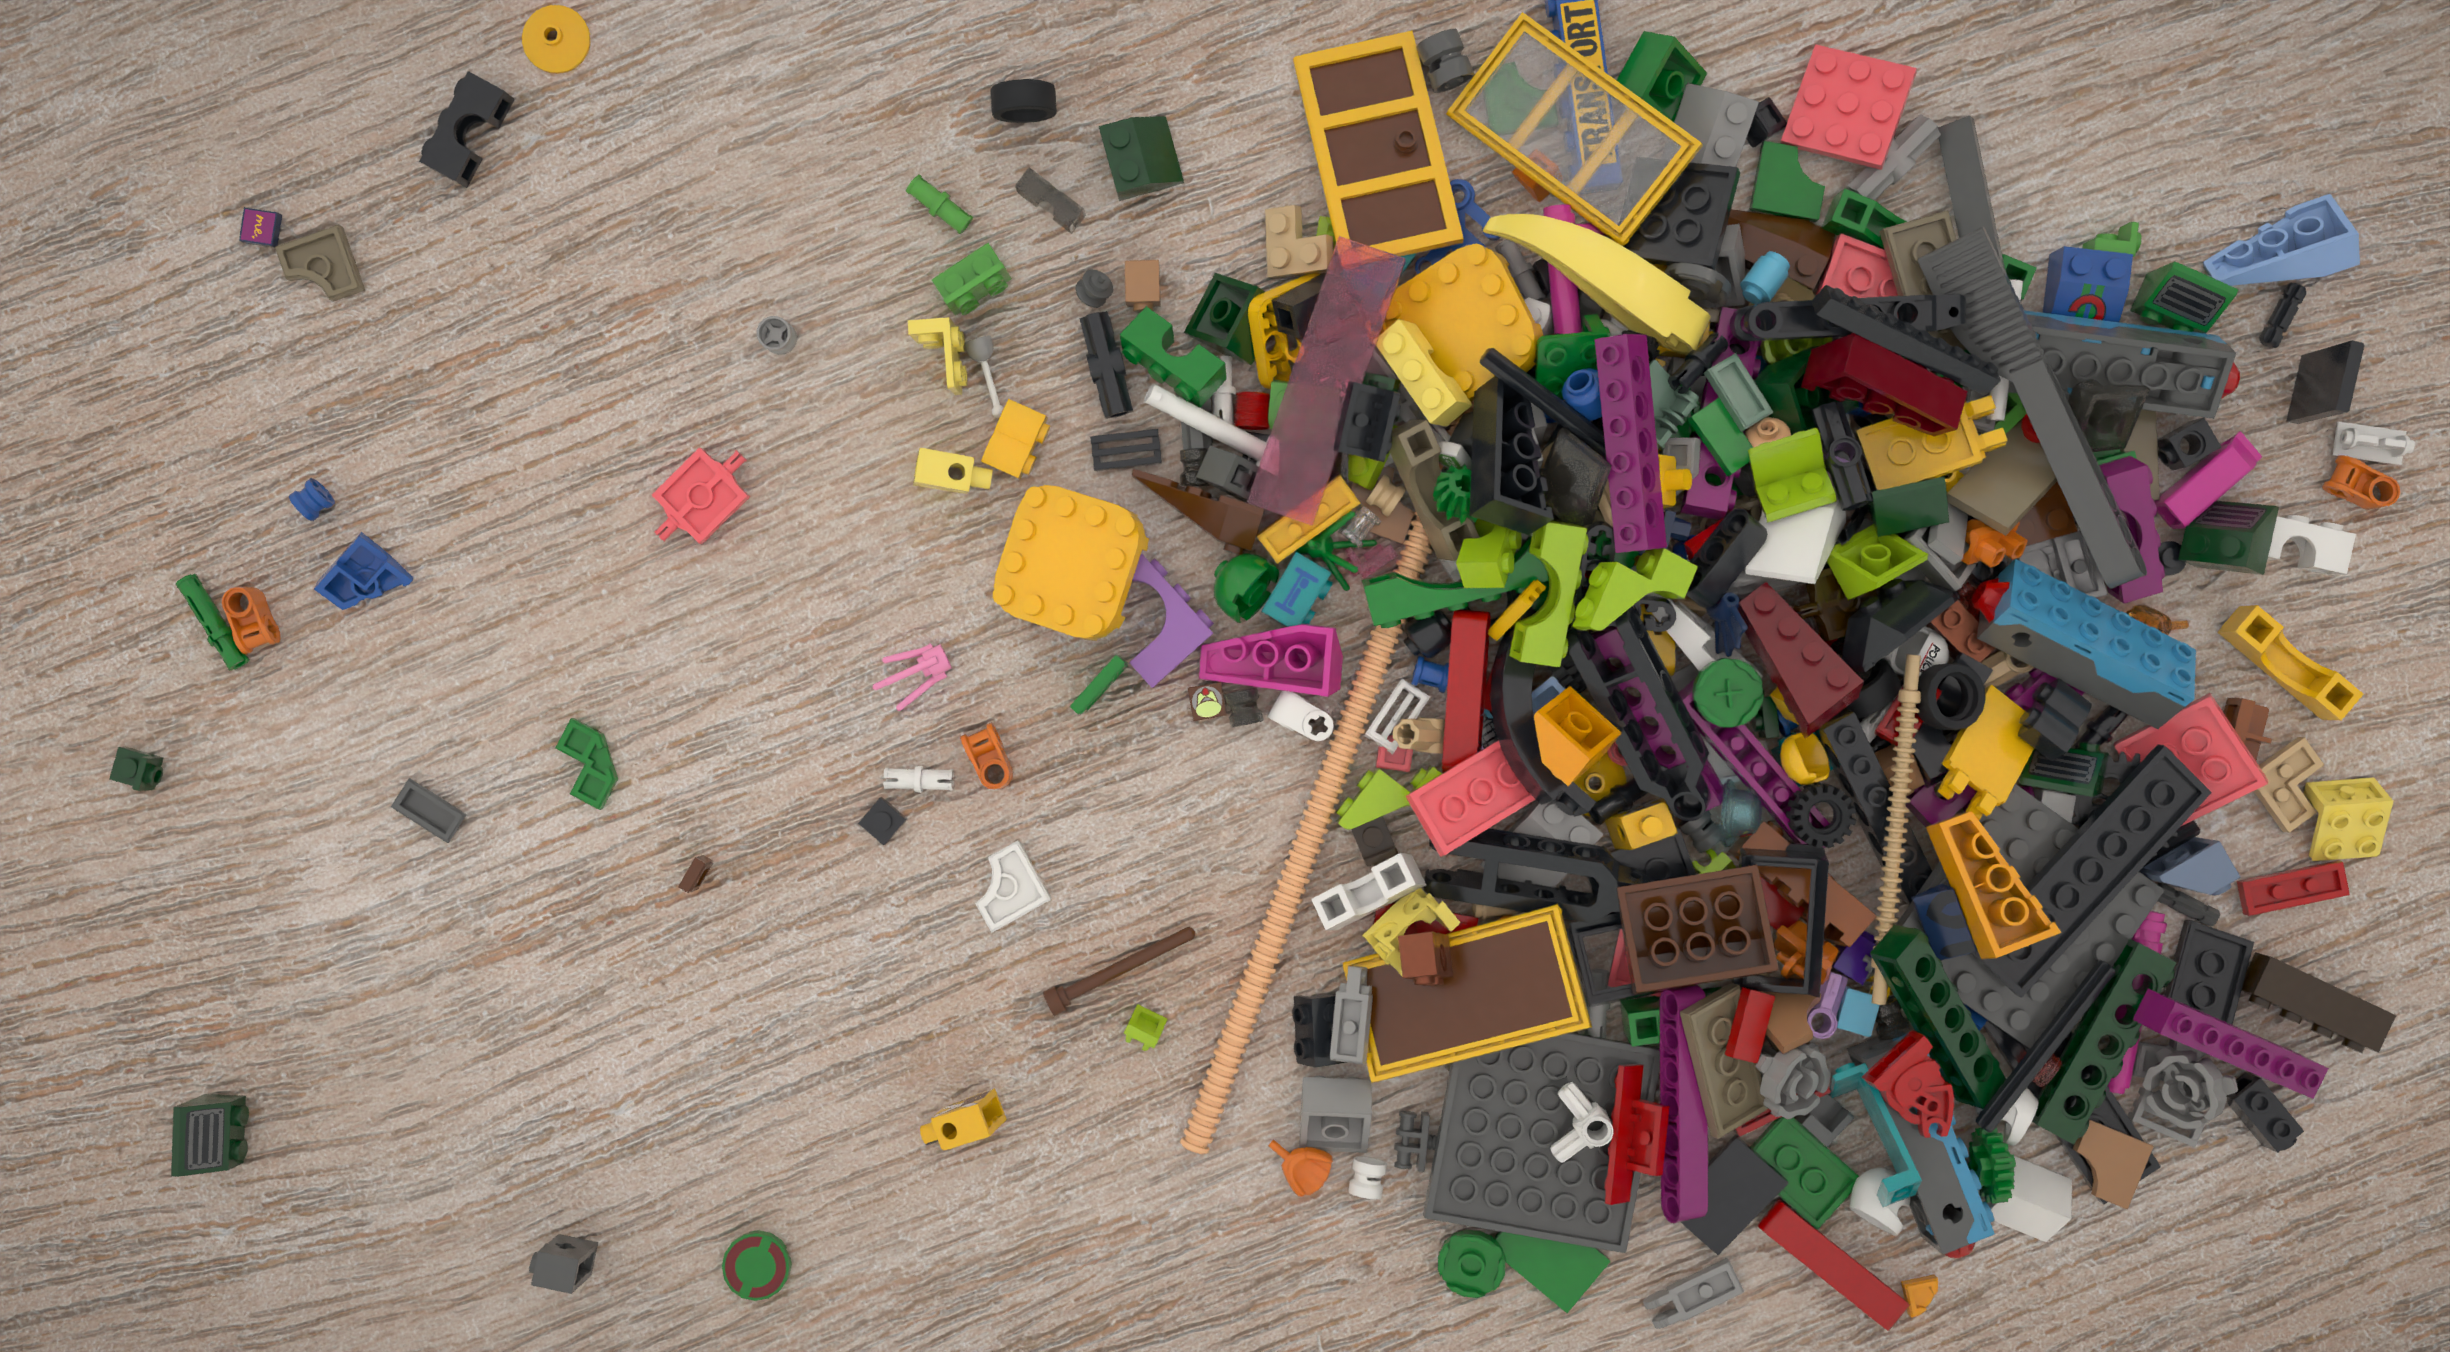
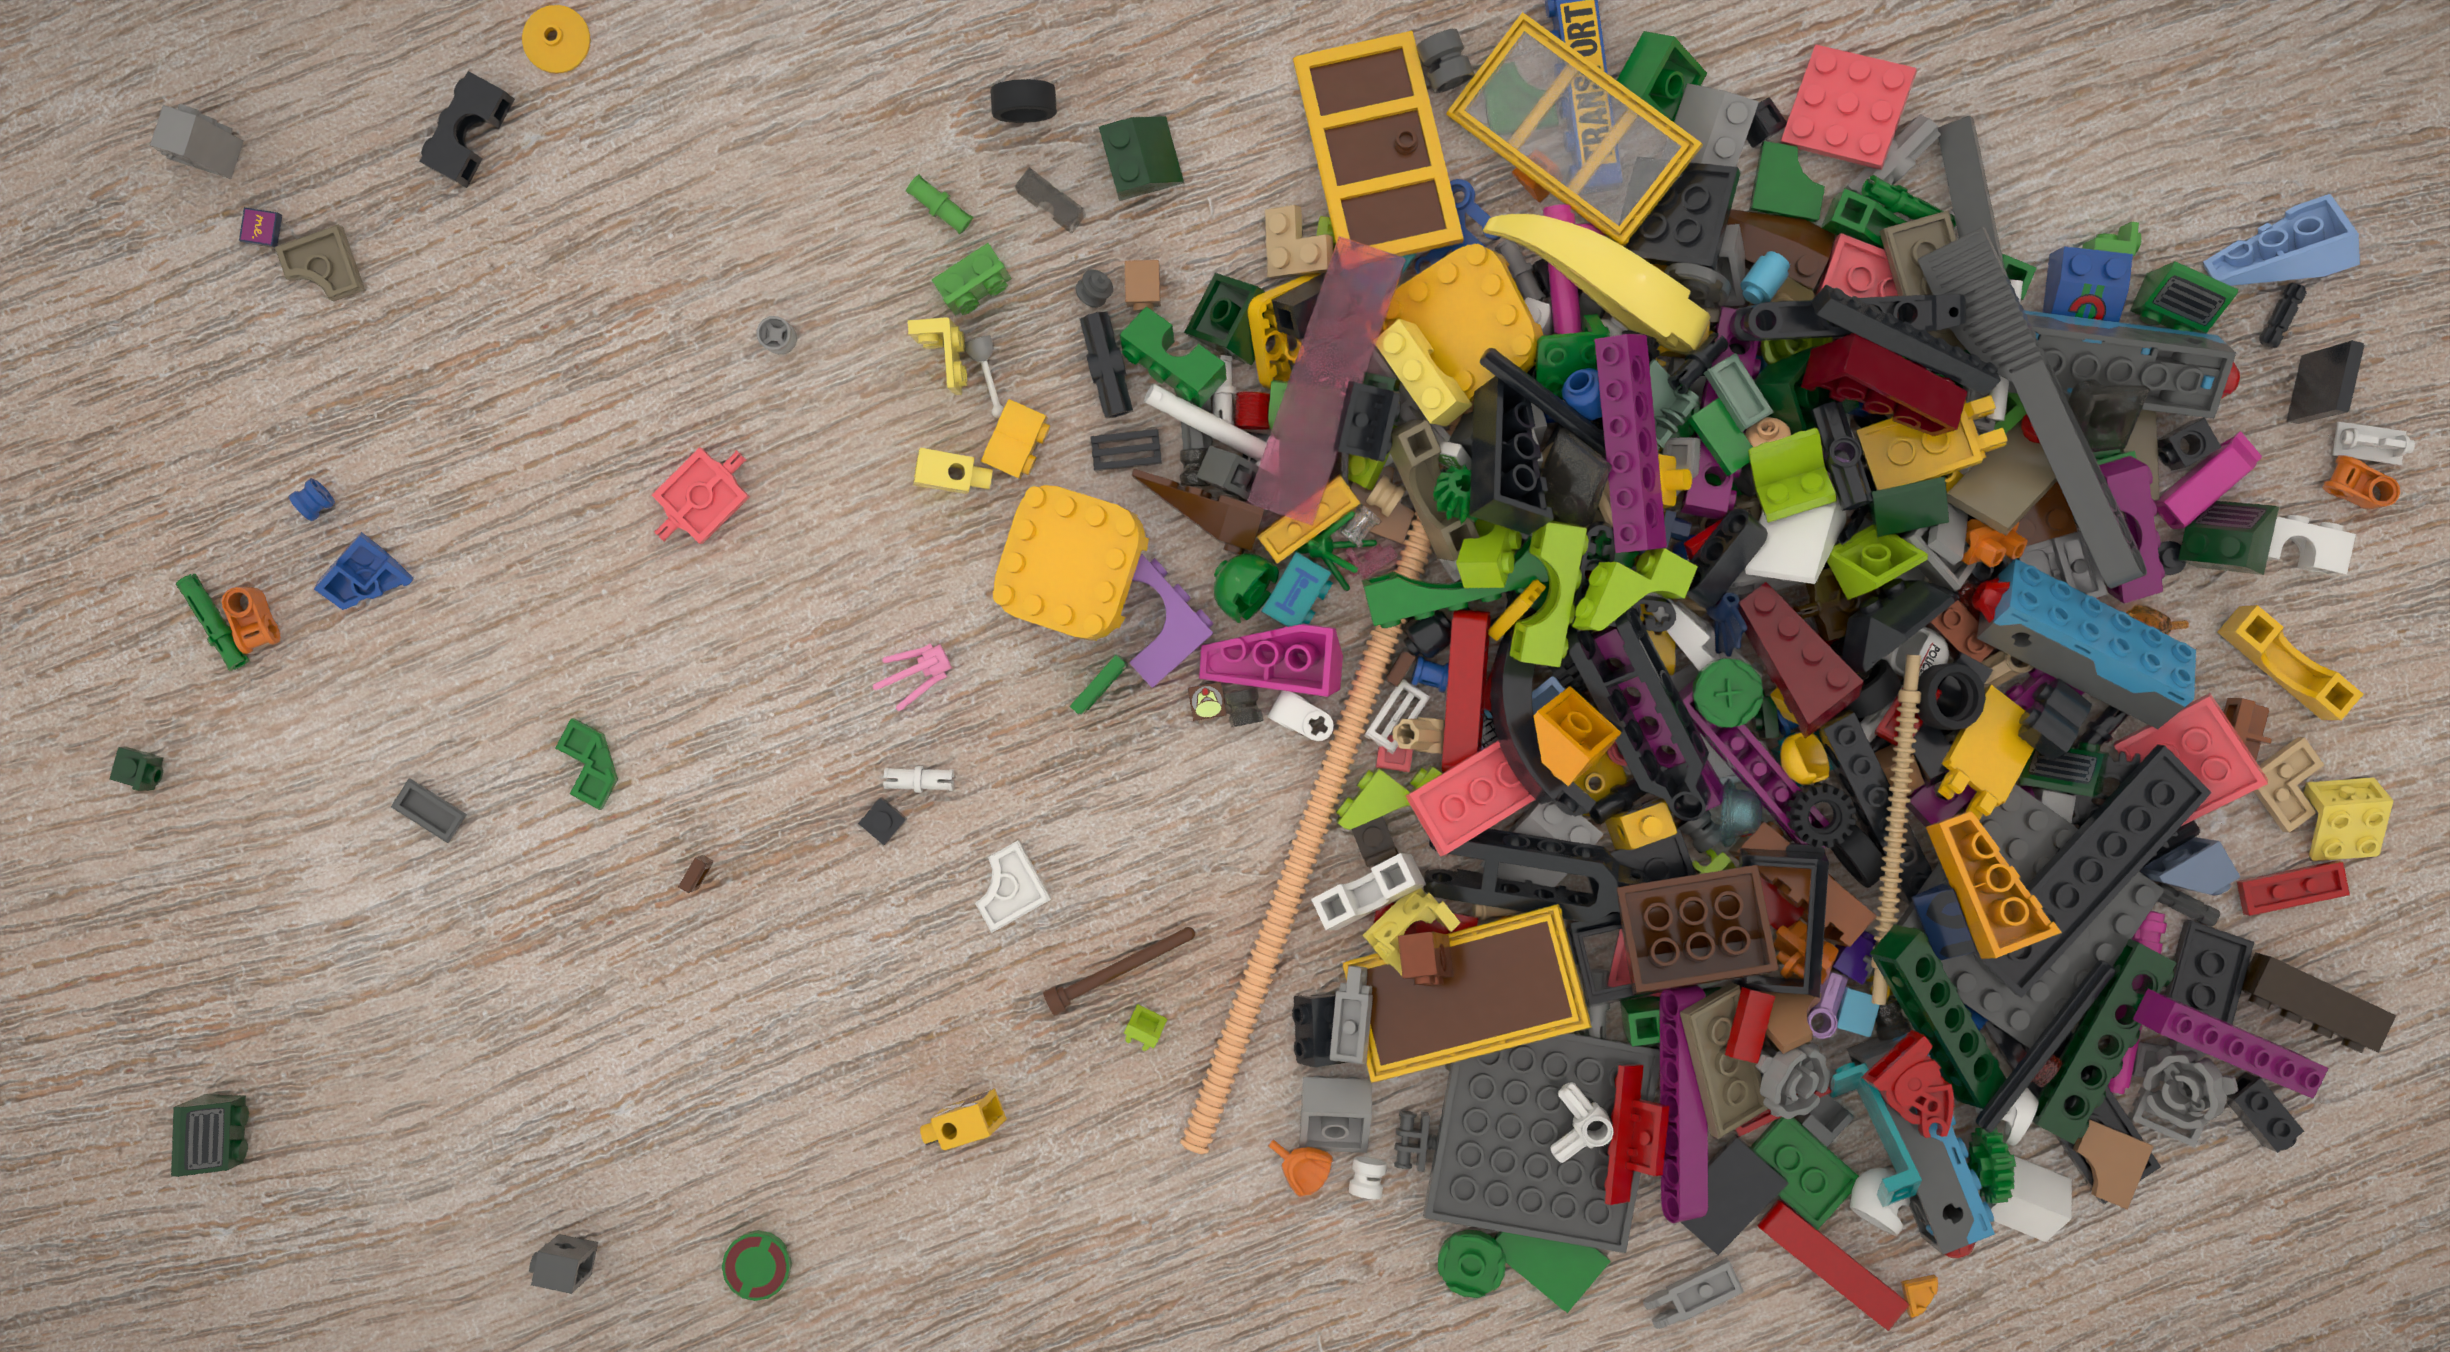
orange piece [960,722,1013,790] -> none
none -> light grey wedge [150,104,243,179]
none -> reddish brown tile [1385,651,1416,687]
none -> black tyre [1831,824,1886,888]
none -> green pin [1861,175,1956,228]

